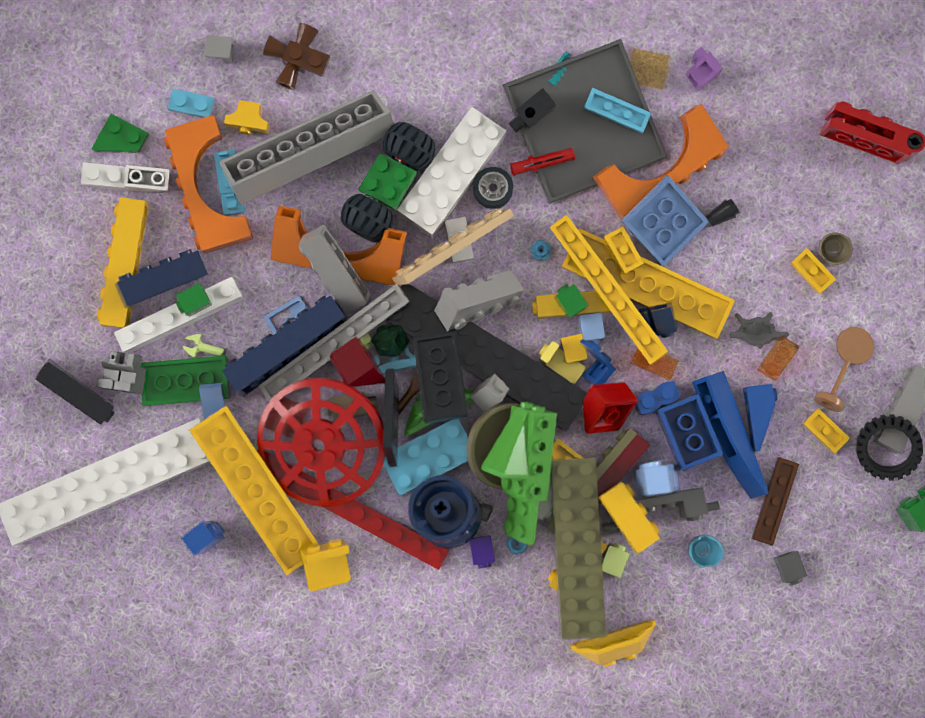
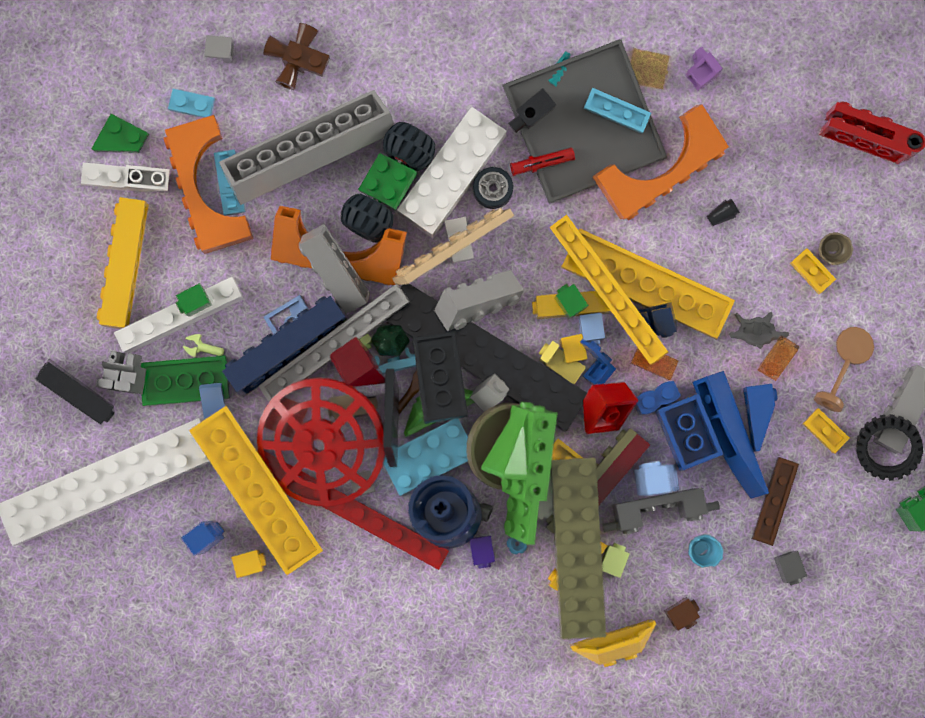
dark blue brick [115,249,208,308] -> none
yellow brick [224,100,270,135] -> none
yellow bracket [300,539,351,591] -> none
dark azure plate [531,240,552,261] -> none
yellow brick [598,482,660,554] -> none
yellow plate [604,226,644,275] -> none
medium blue plate [620,175,709,267] -> none
none -> yellow brick [231,549,267,578]
none -> reddish brown brick [664,597,700,631]

